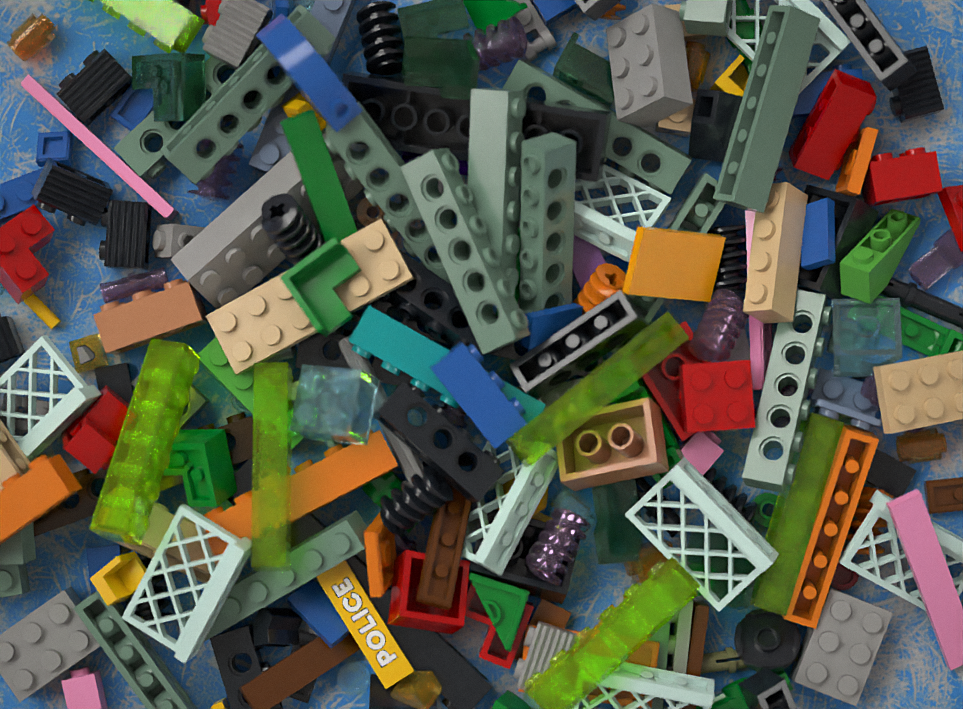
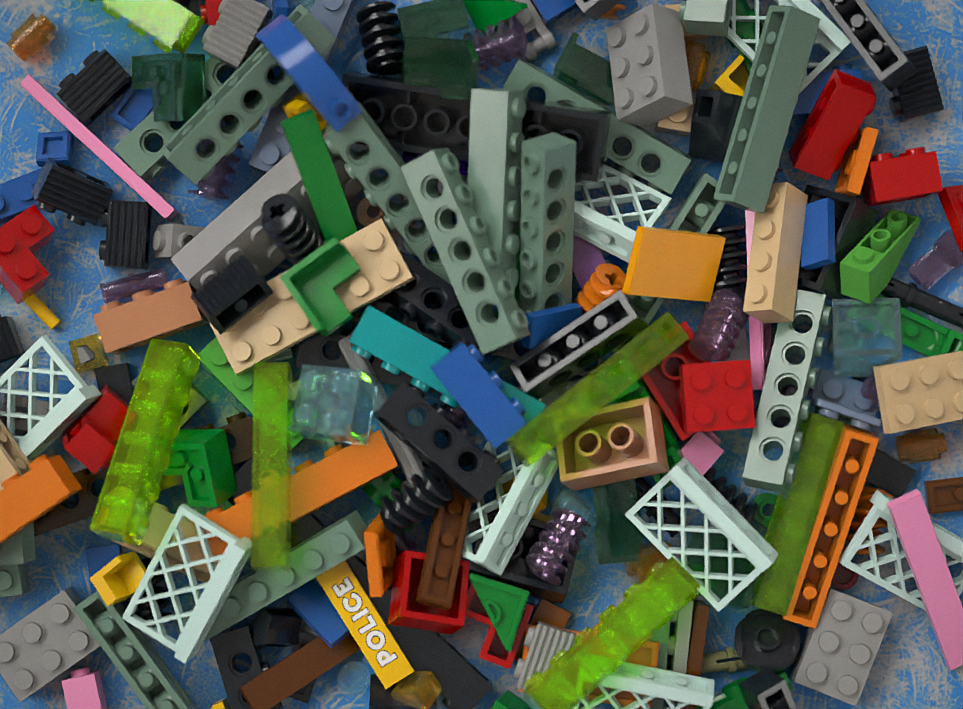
none -> black brick [190,255,274,335]

